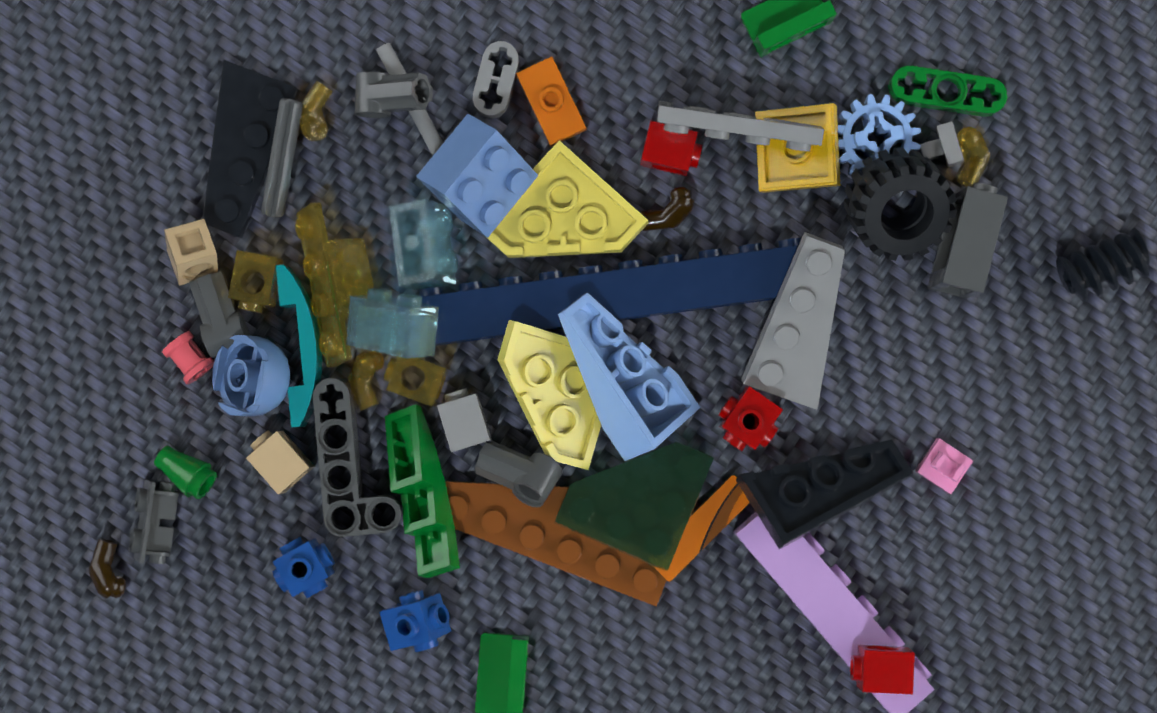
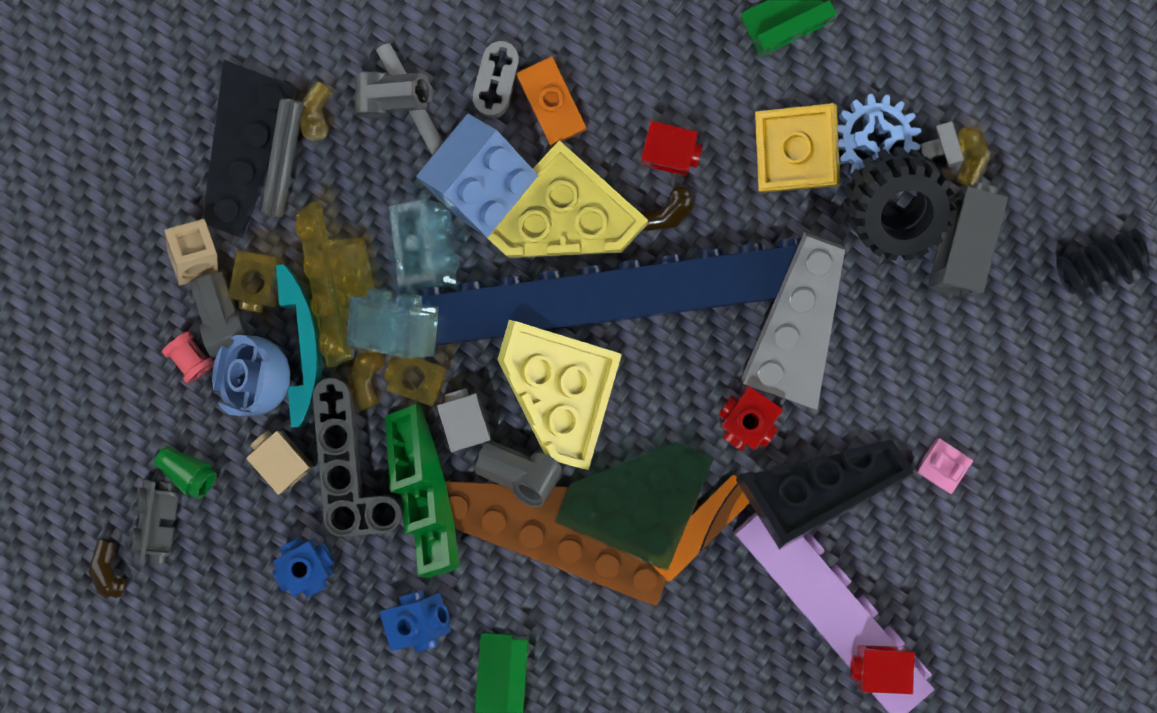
light blue wedge [558,293,700,461] -> none
light grey wing [657,101,824,151] -> none
green beam [888,66,1007,117] -> none

